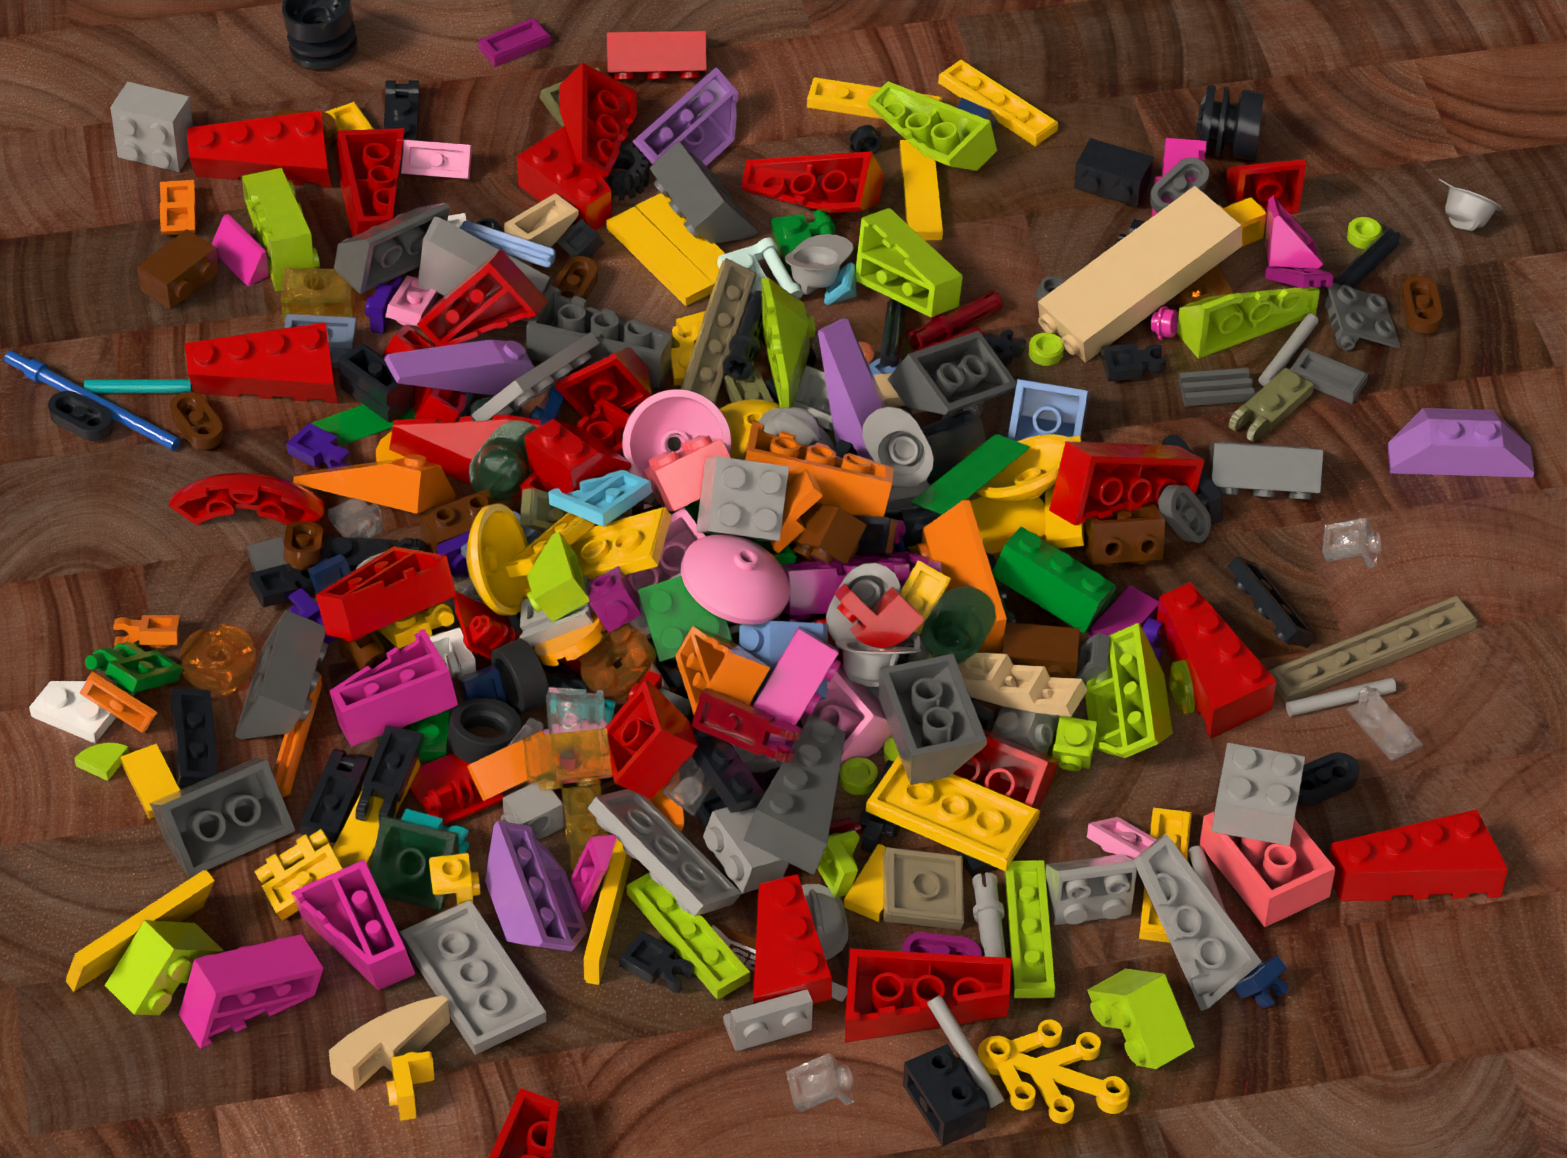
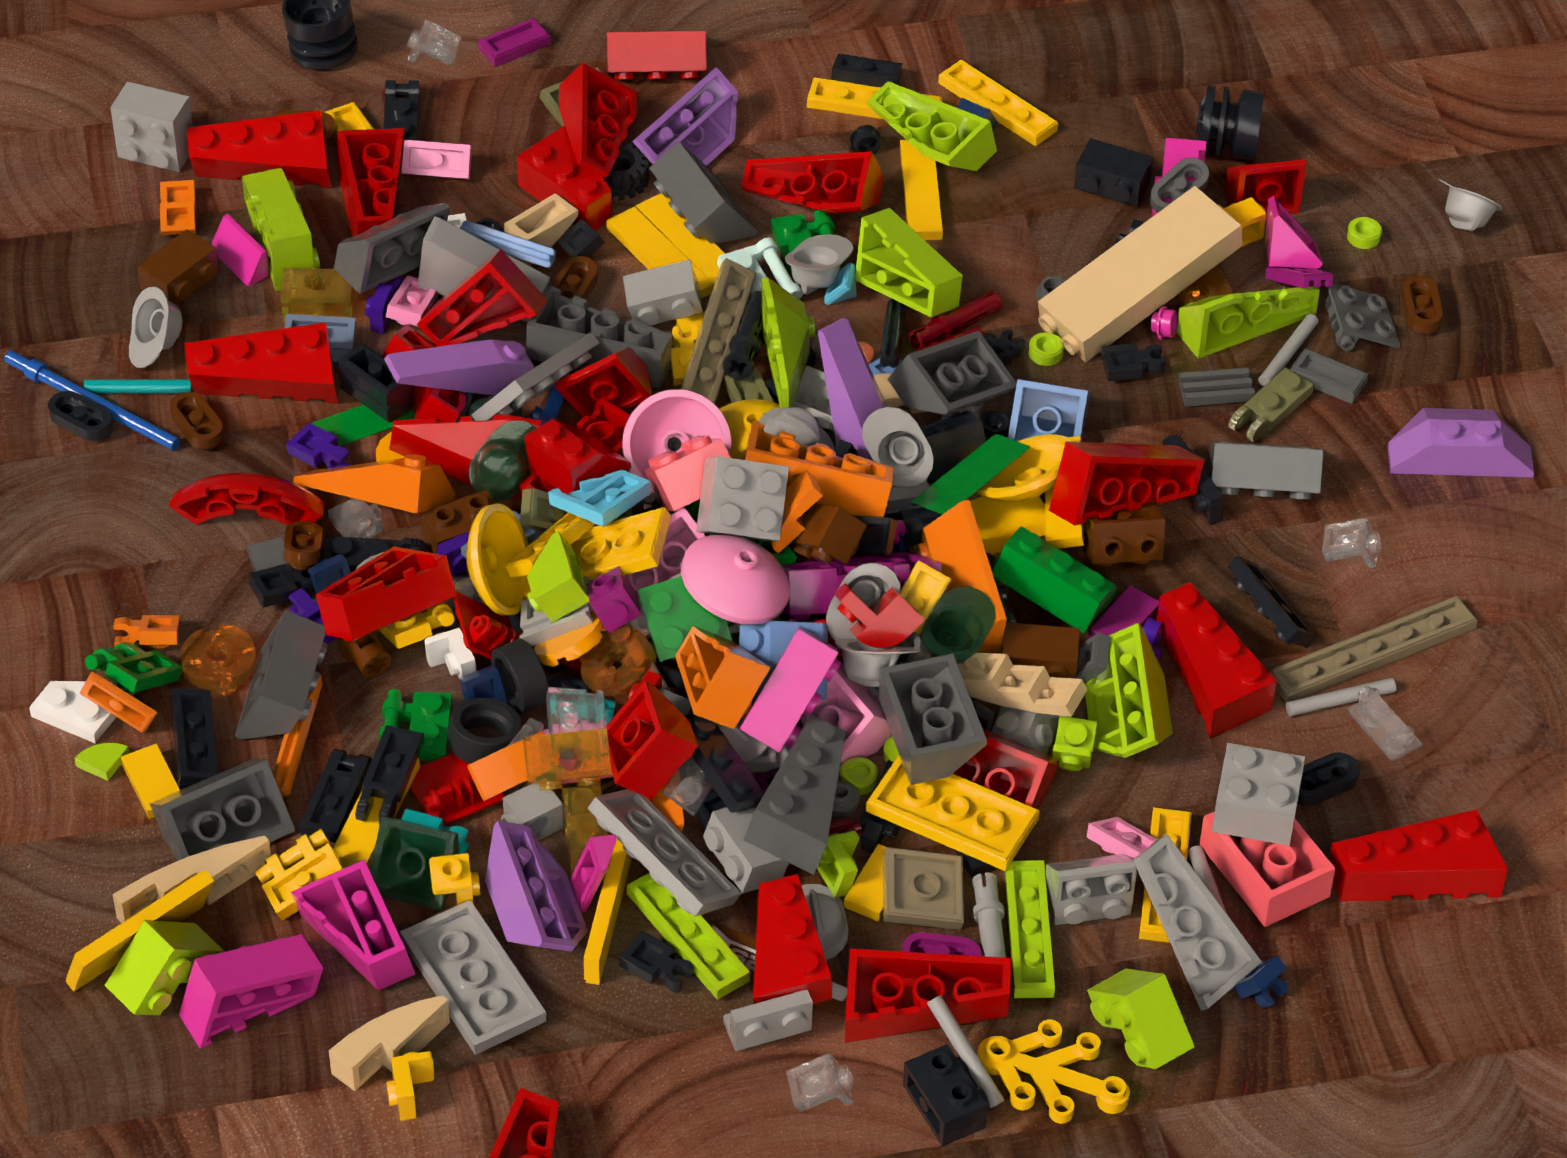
dark pink wedge [330,629,458,747] -> none
dark red hinge [691,688,802,763] -> none
dark grey plate [1158,485,1211,543] -> none
clear neon green tile [1169,660,1194,715] -> none
black axle [1333,228,1401,288] -> none
none -> tan slope [112,836,271,923]
none -> light grey piece [129,287,183,368]
none -> clear bracket [406,20,461,66]
none -> light grey brick [623,259,703,326]
none -> black plate [831,54,903,87]
none -> dark grey plate [832,781,860,818]
none -> black plate [981,411,1010,441]

